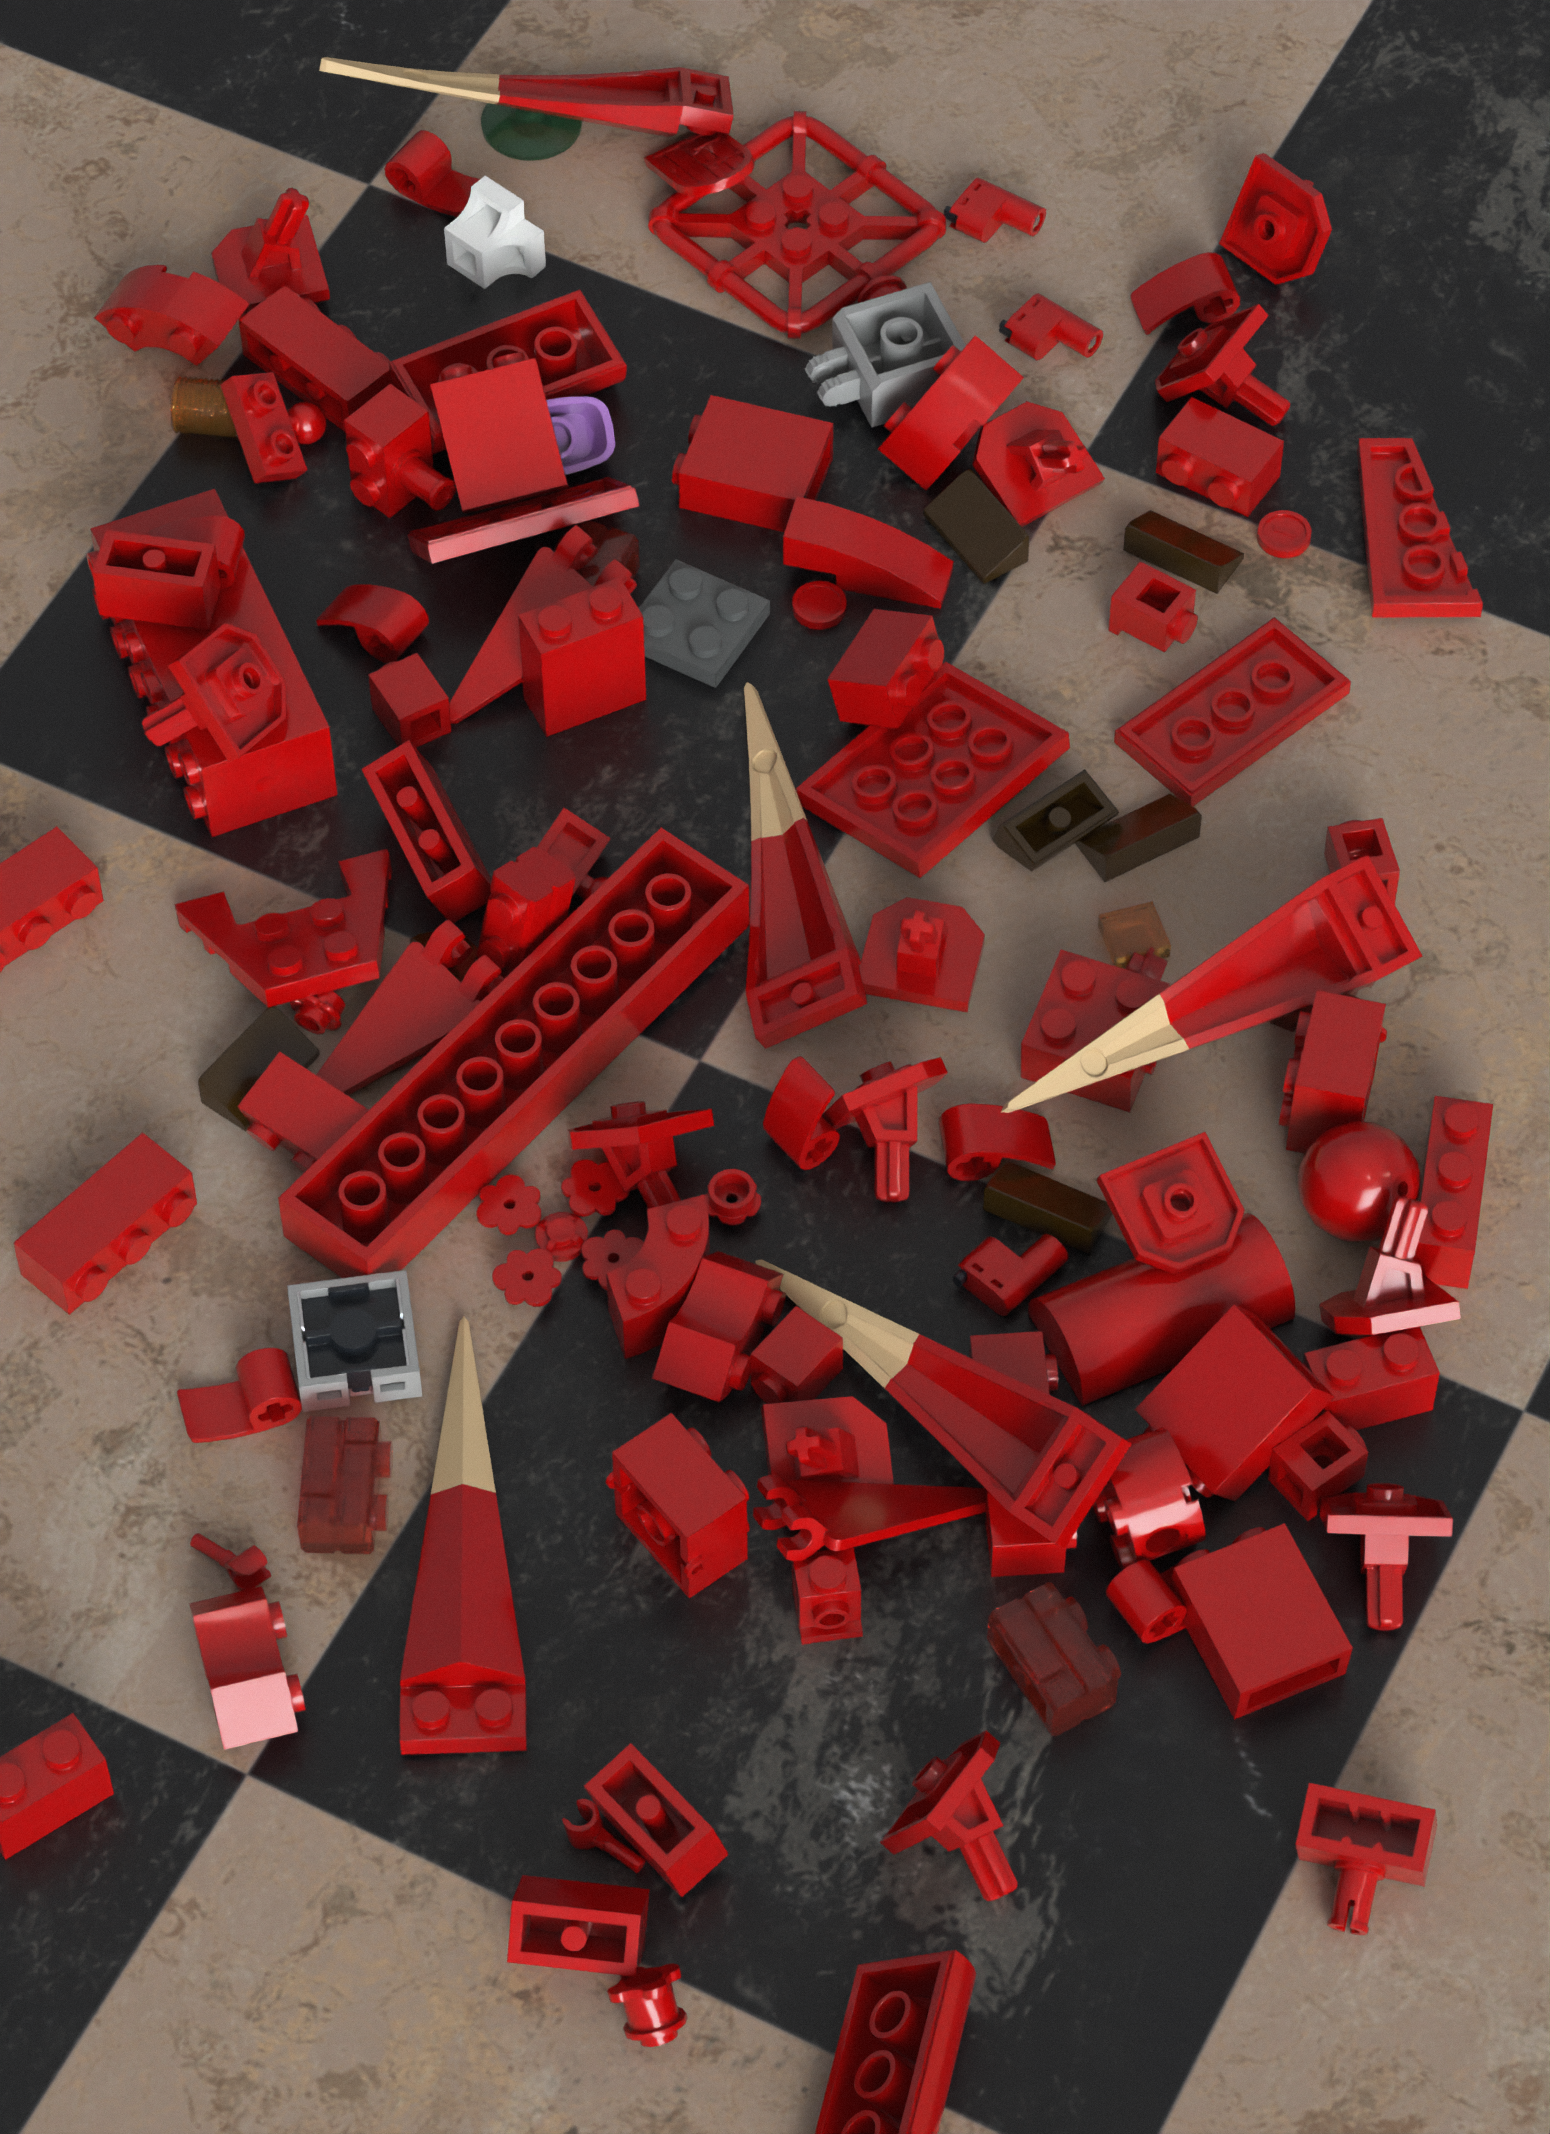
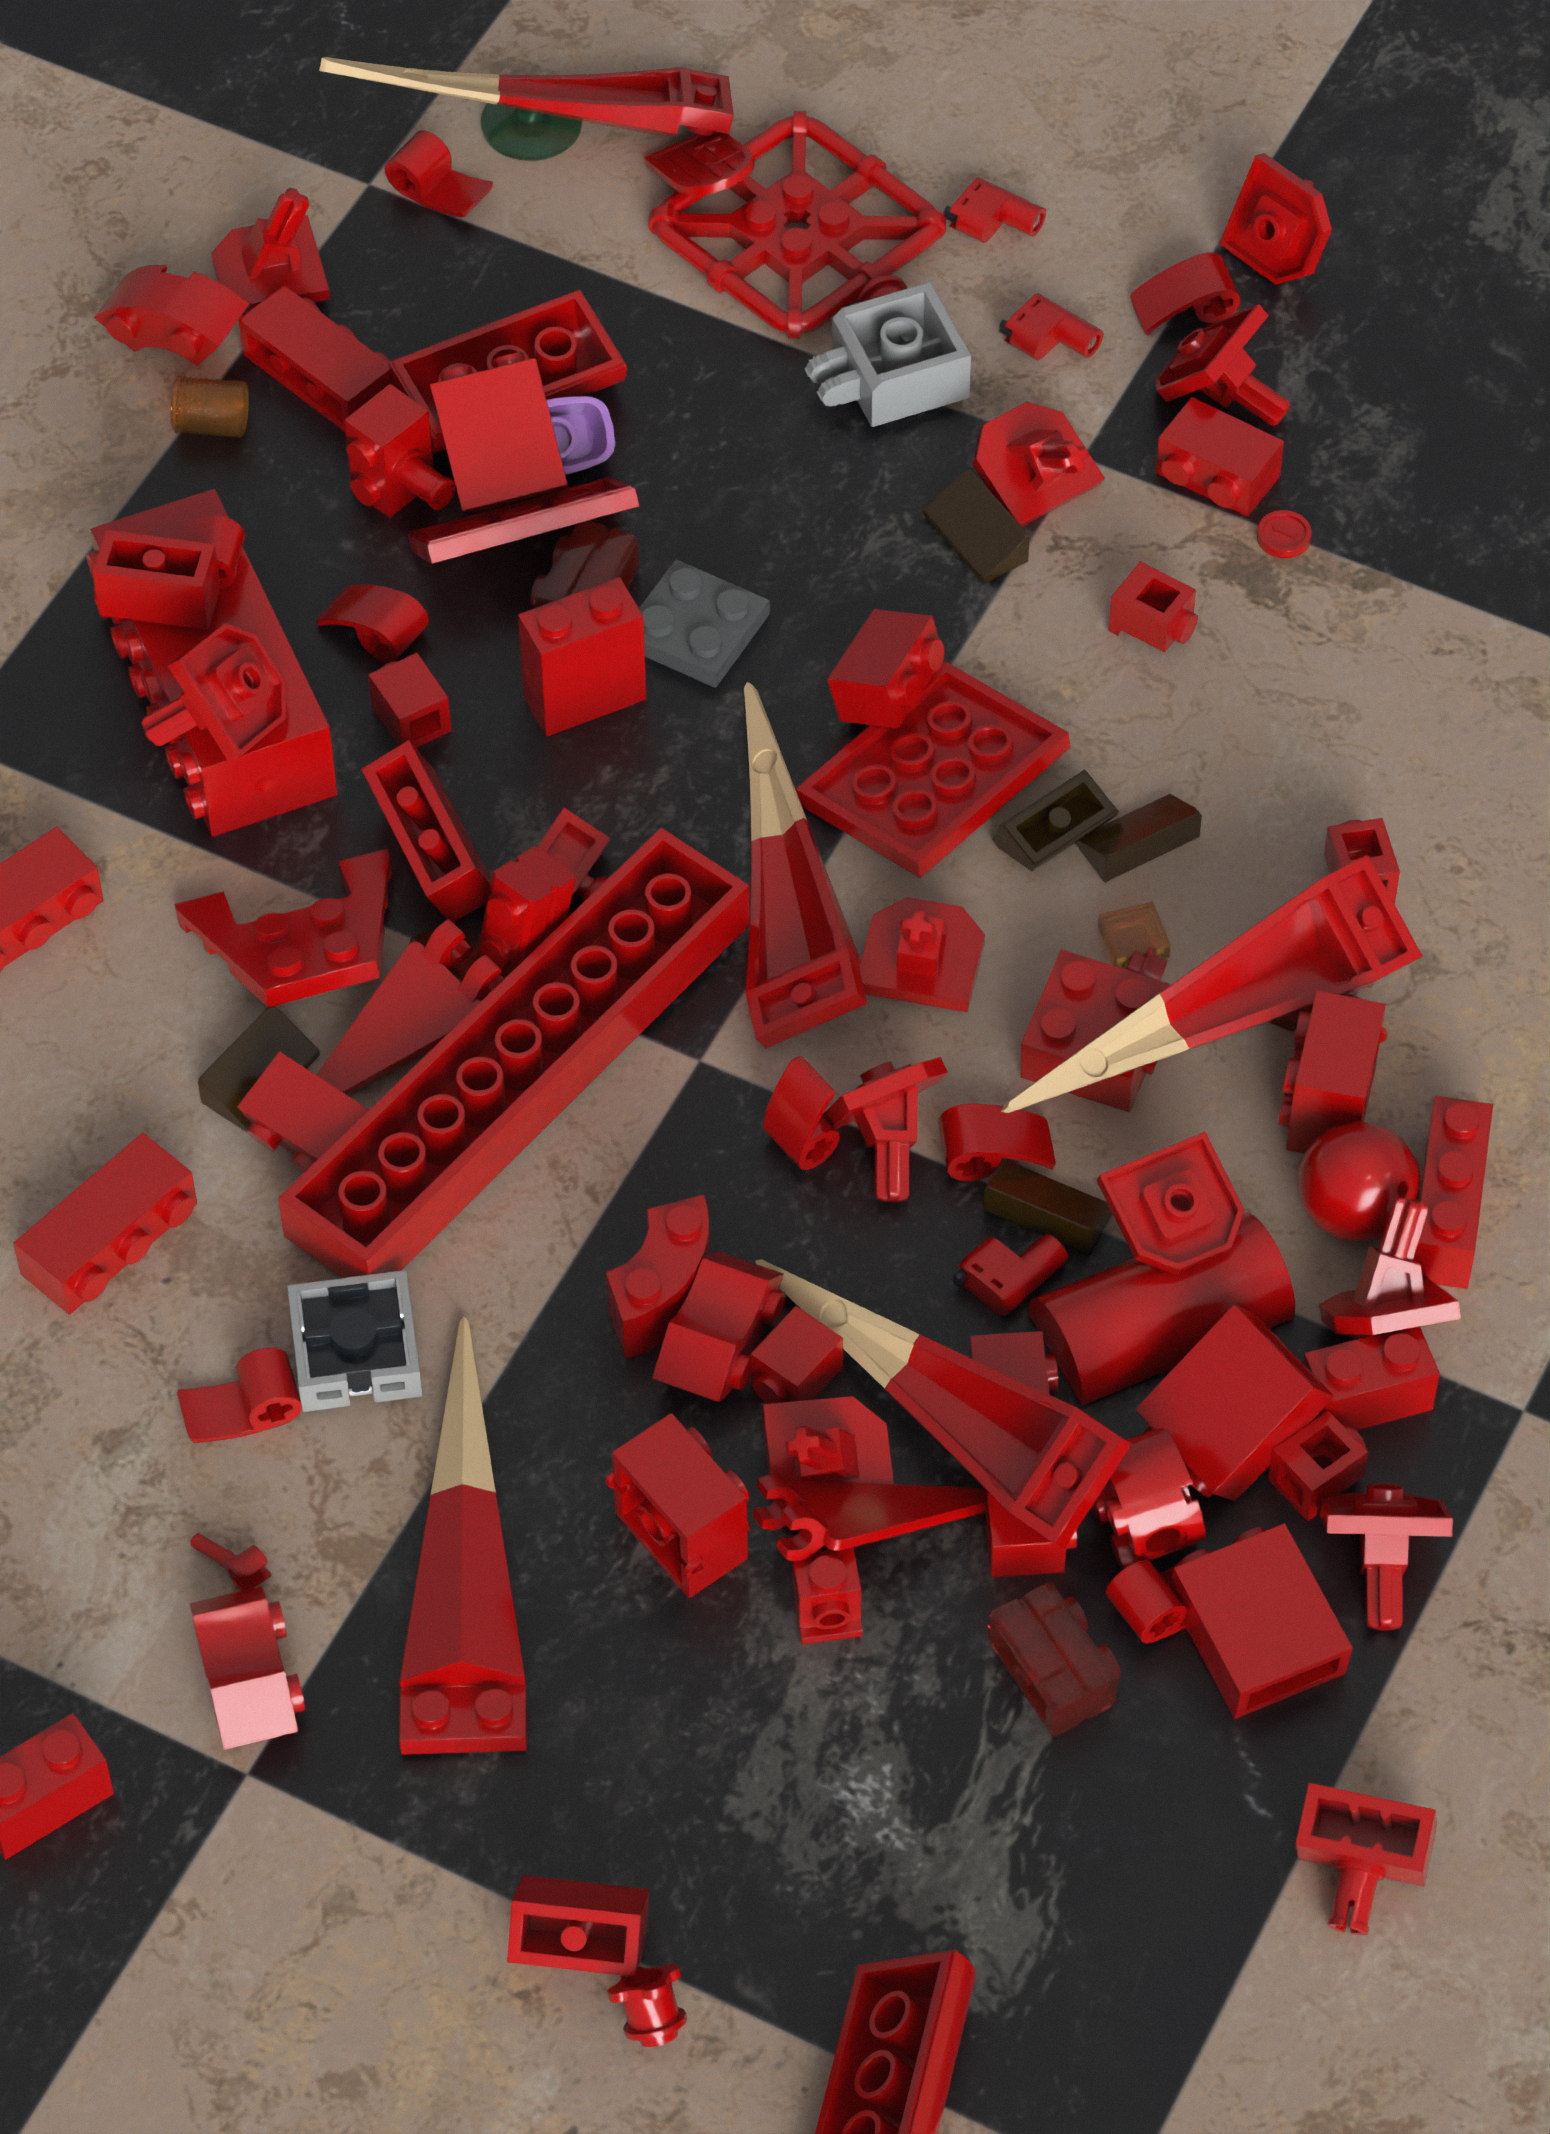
red plate [220,372,326,484] -> none
red plate [290,991,345,1035] -> none
clear red brick [297,1416,393,1554] -> none
white brick [444,176,546,289] -> none
red flag [449,525,637,724] -> none
red plant [476,1159,644,1307] -> none
red hand [562,1799,646,1873] -> none
red piece [567,1101,714,1209] -> none
red brick [584,1743,729,1897] -> none
red brick [672,395,833,532] -> none
red plate [704,1169,761,1225] -> none
red slope [783,496,954,609] -> none
red piece [792,581,847,630] -> none
red brick [878,335,1024,491] -> none
red piece [880,1730,1018,1902] -> none
red tile [1114,617,1351,806] -> none
dark brown slope [1123,510,1244,594] -> none
red wing [1357,438,1483,618] -> none

